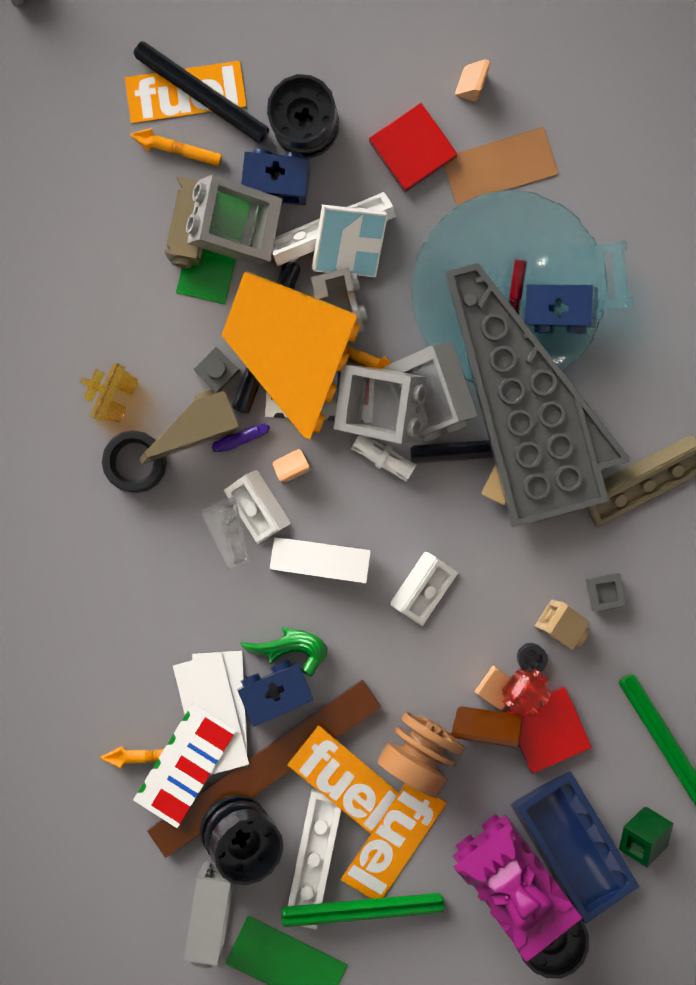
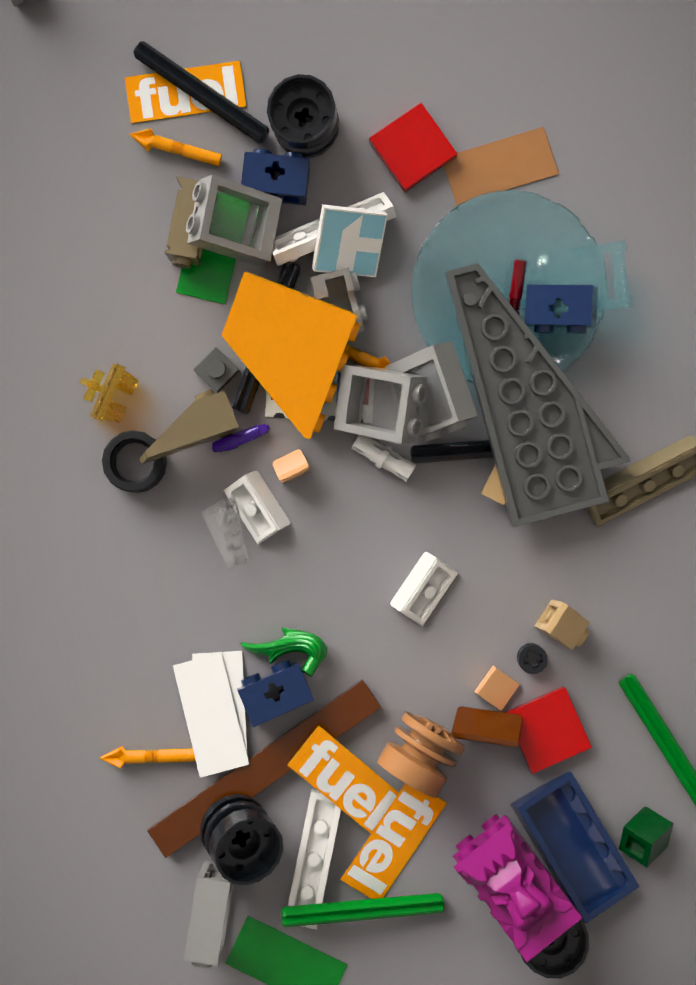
sticker [133,703,237,828] -> none
white slope [270,537,371,583] -> none
light nougat slope [455,59,491,103] -> none
clear red head [502,668,551,719] -> none
dark grey plate [586,573,626,612] -> none

